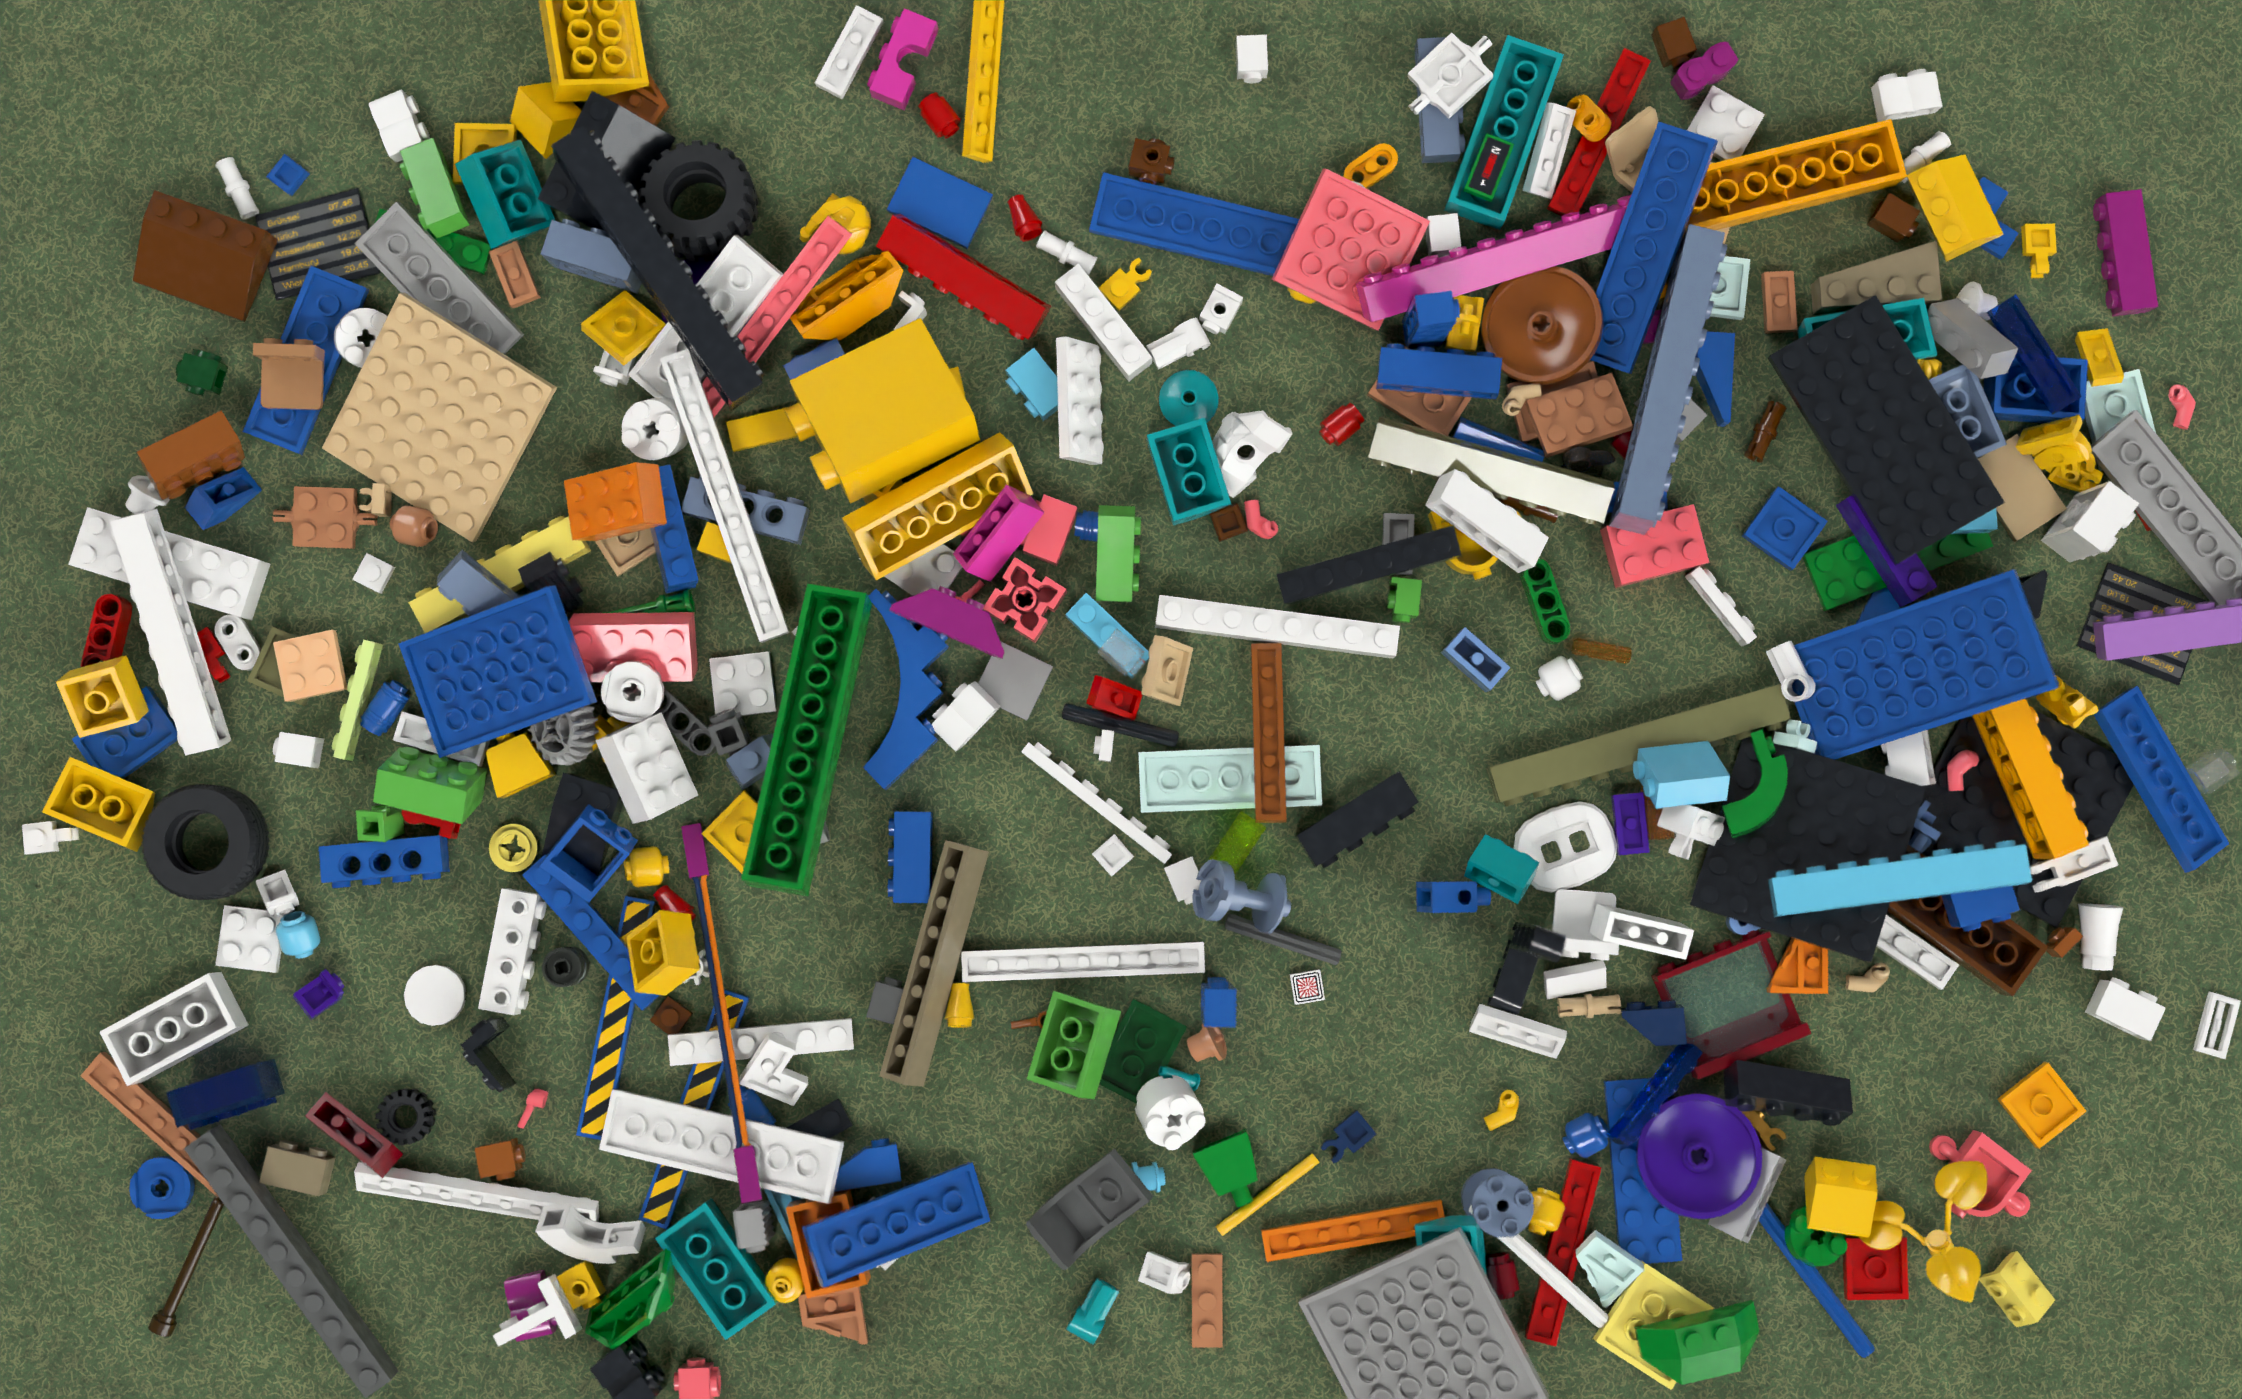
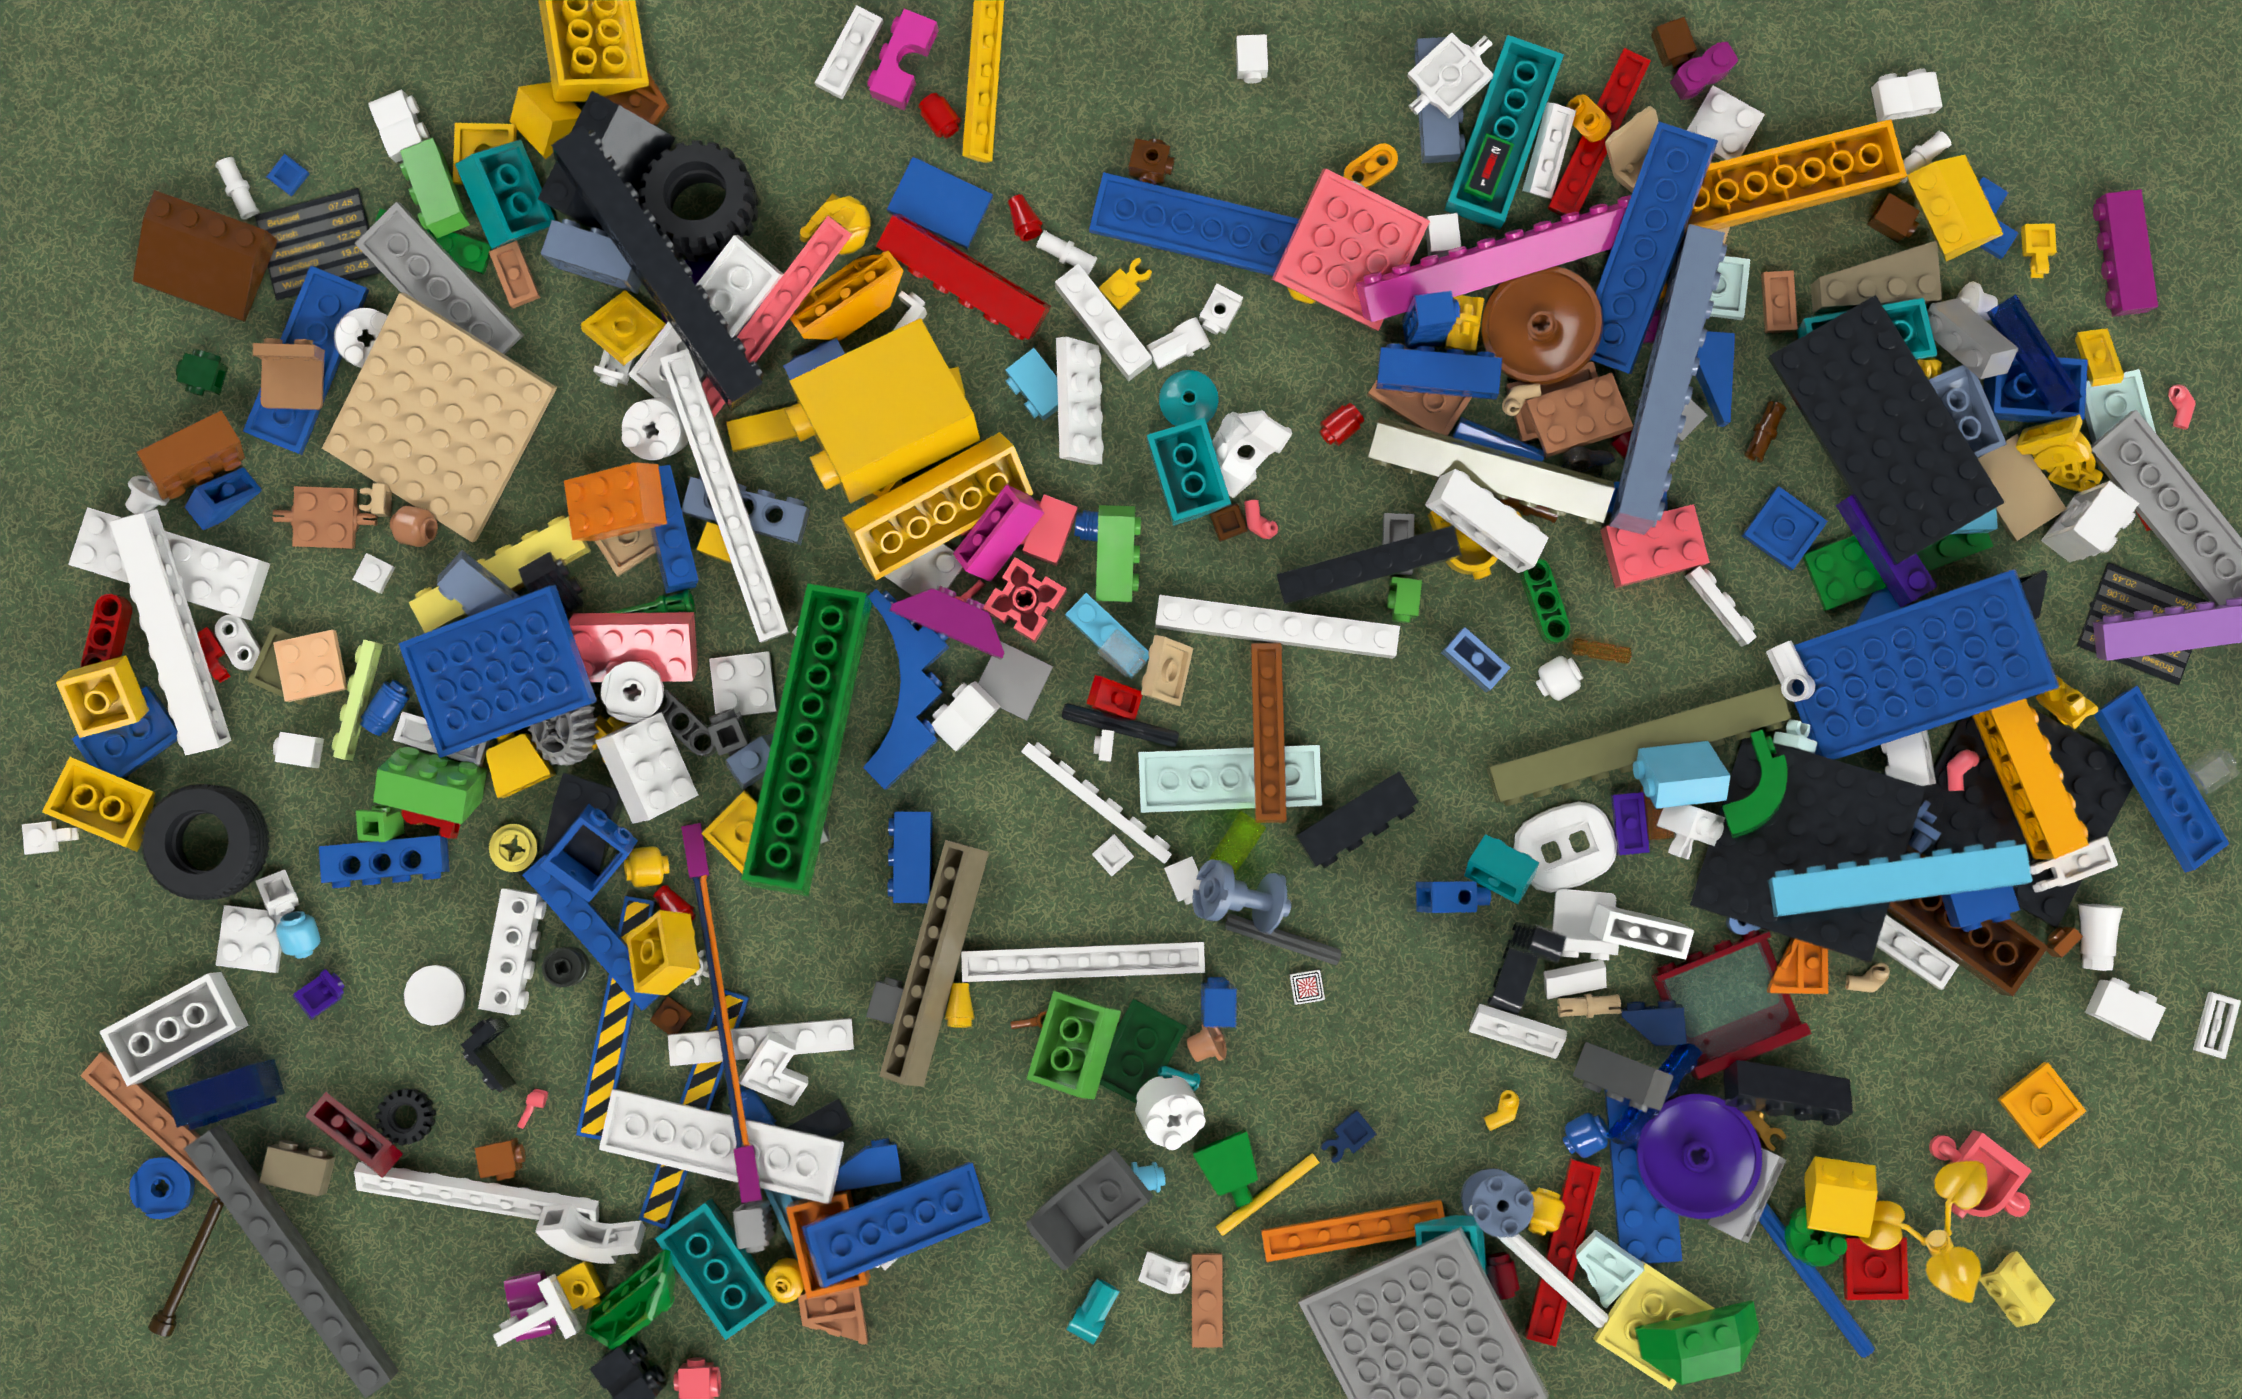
none -> dark grey brick [1573,1042,1674,1112]

